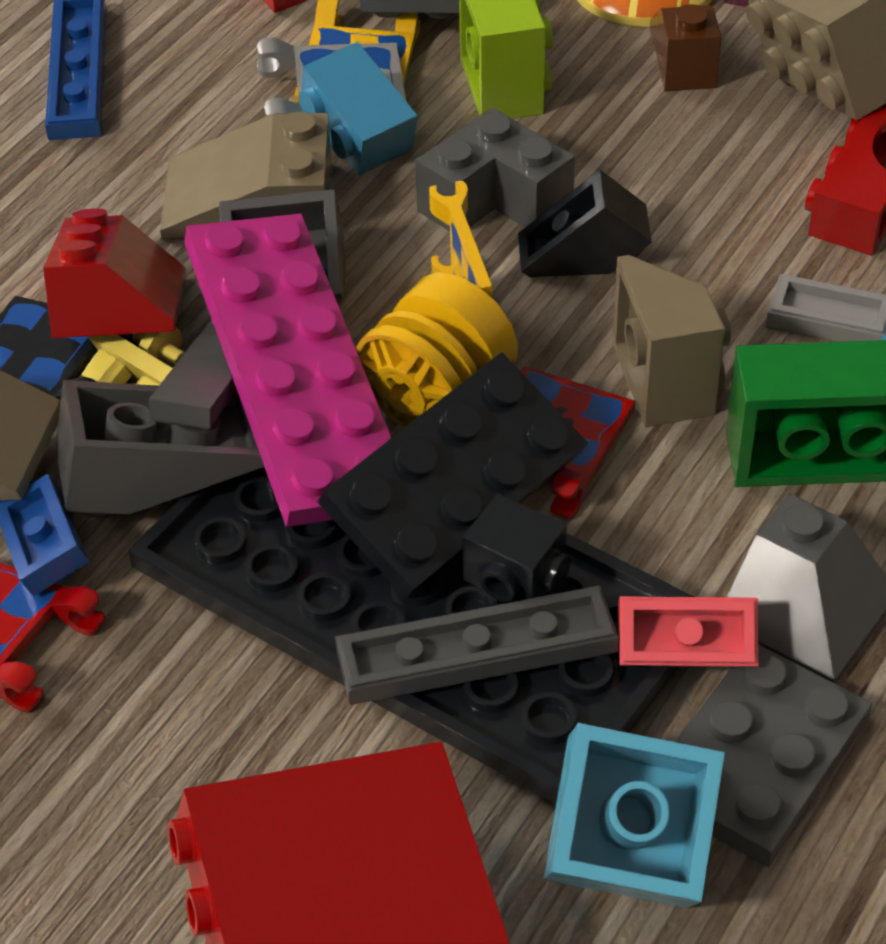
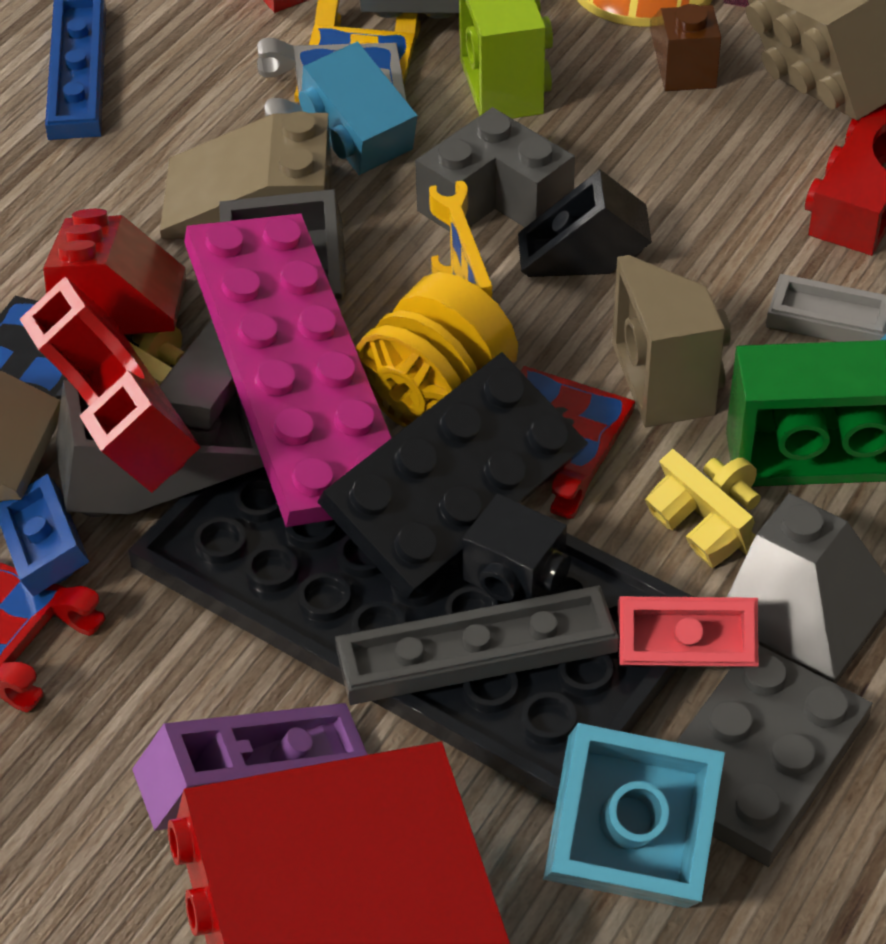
none -> red arch [20,276,201,493]
none -> medium lavender slope [132,703,368,831]
none -> light yellow hips [645,449,761,568]

